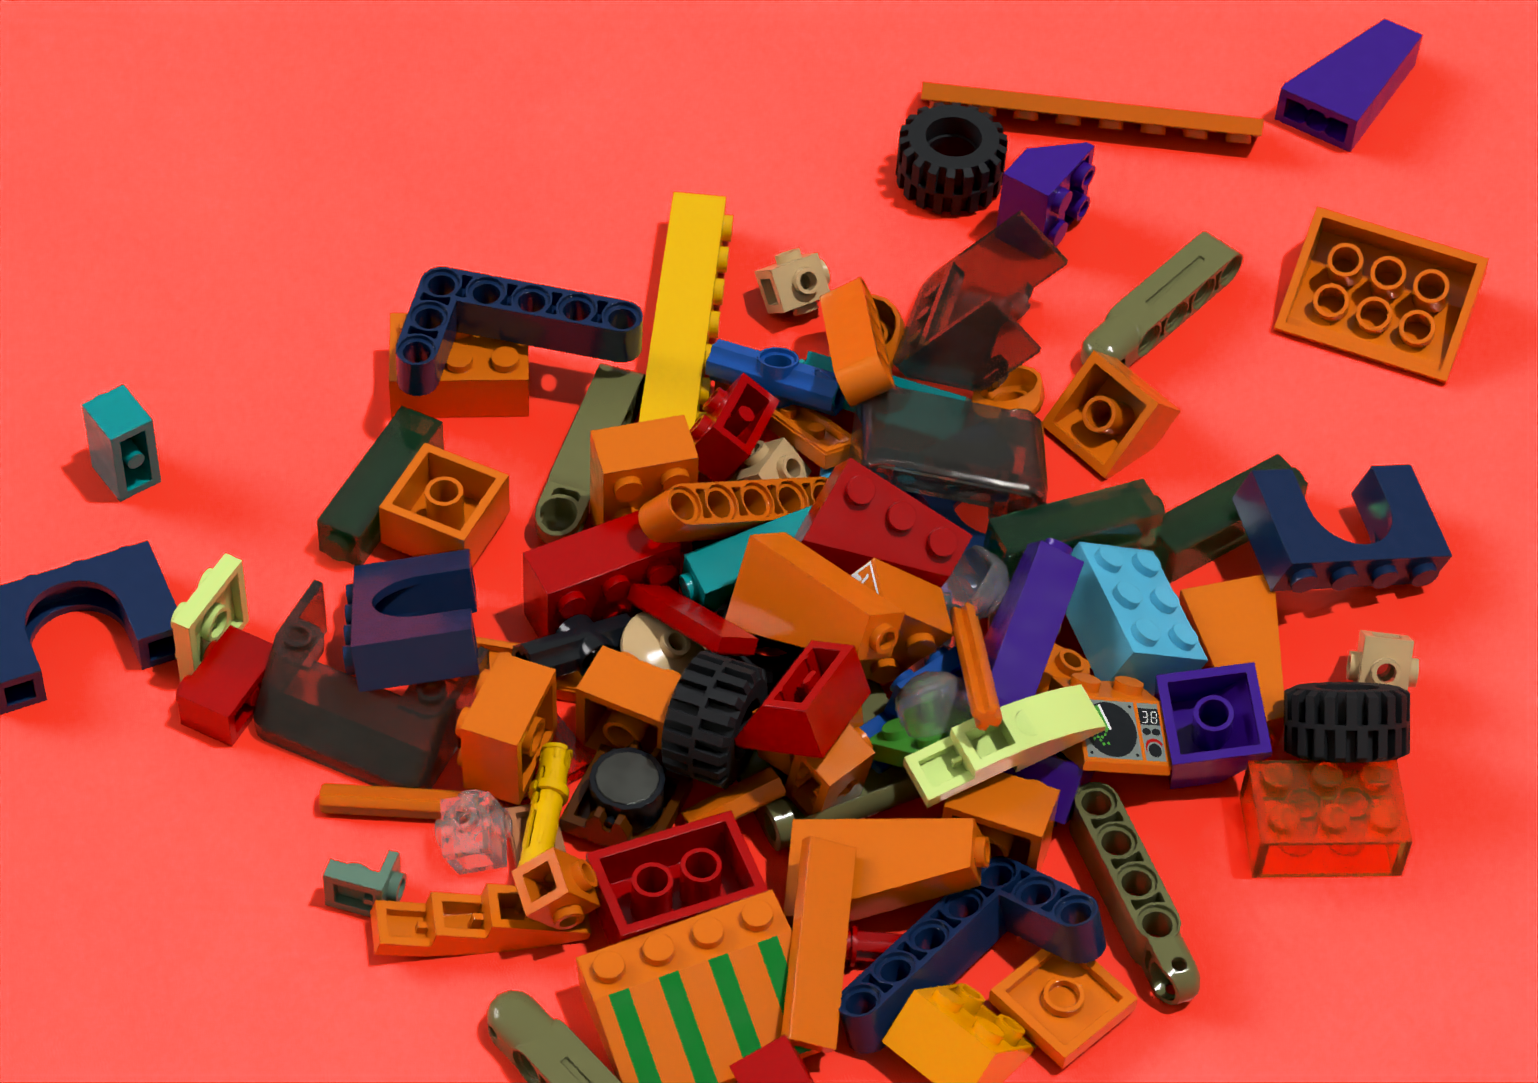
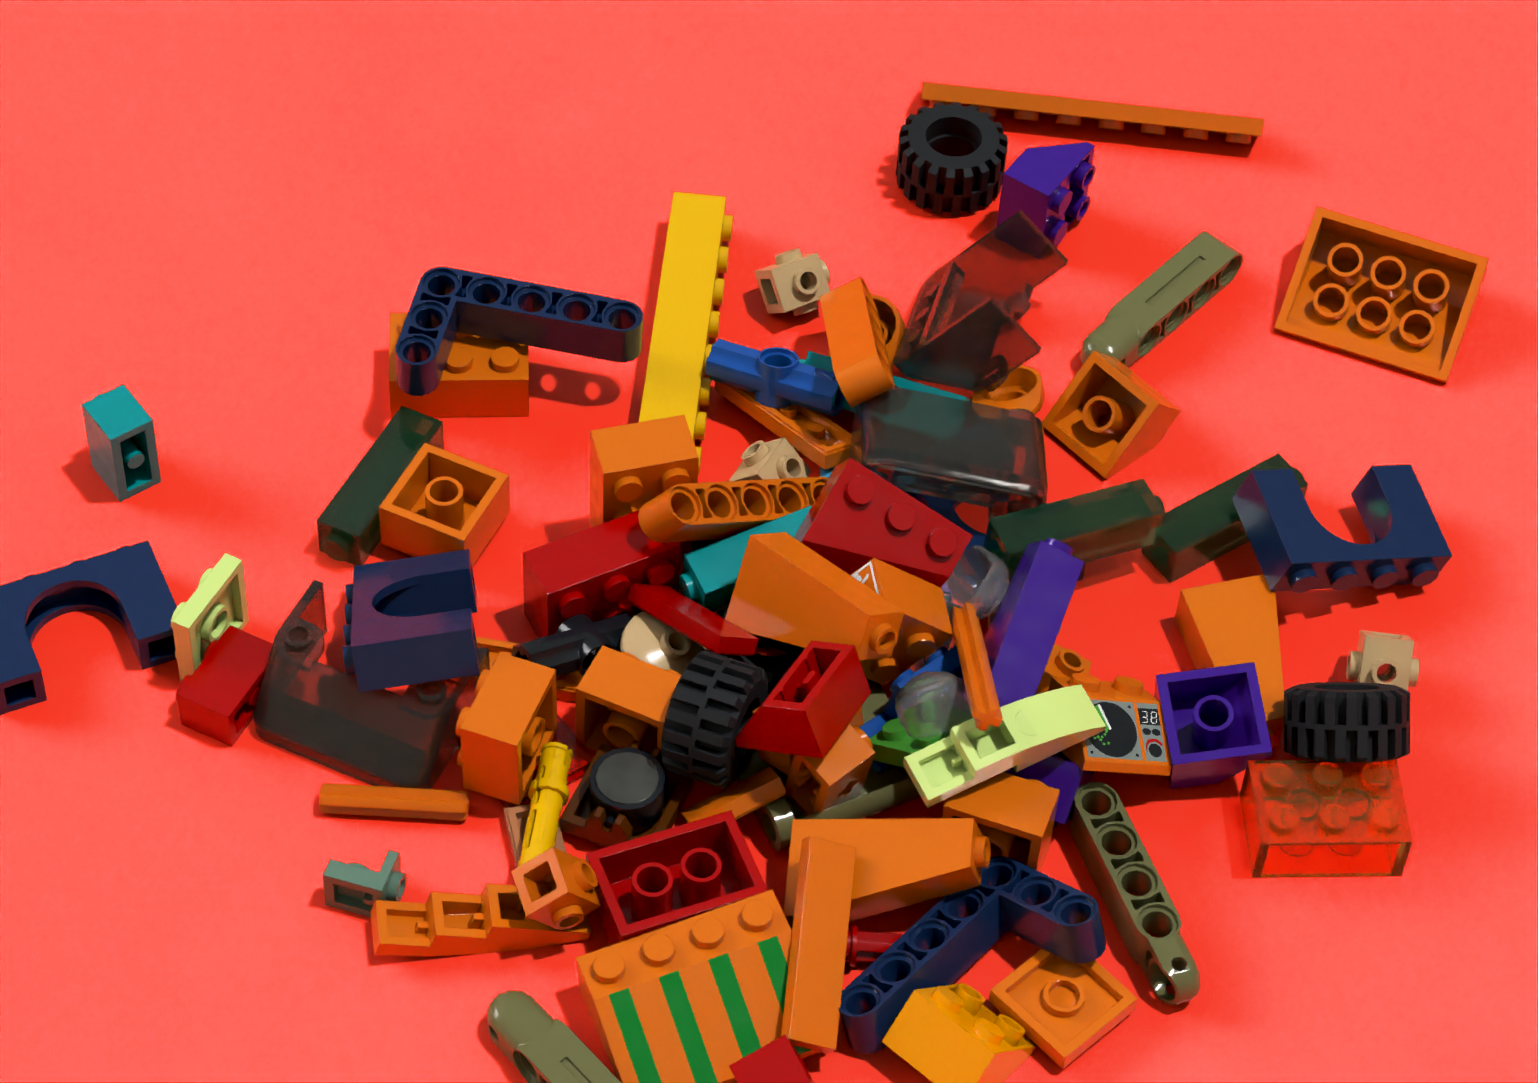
clear brick [435,789,513,875] -> none
olive piece [535,363,646,544] -> none
red brick [690,372,780,482] -> none
medium azure brick [1065,541,1208,695] -> none
dark purple slope [1275,19,1423,152] -> none

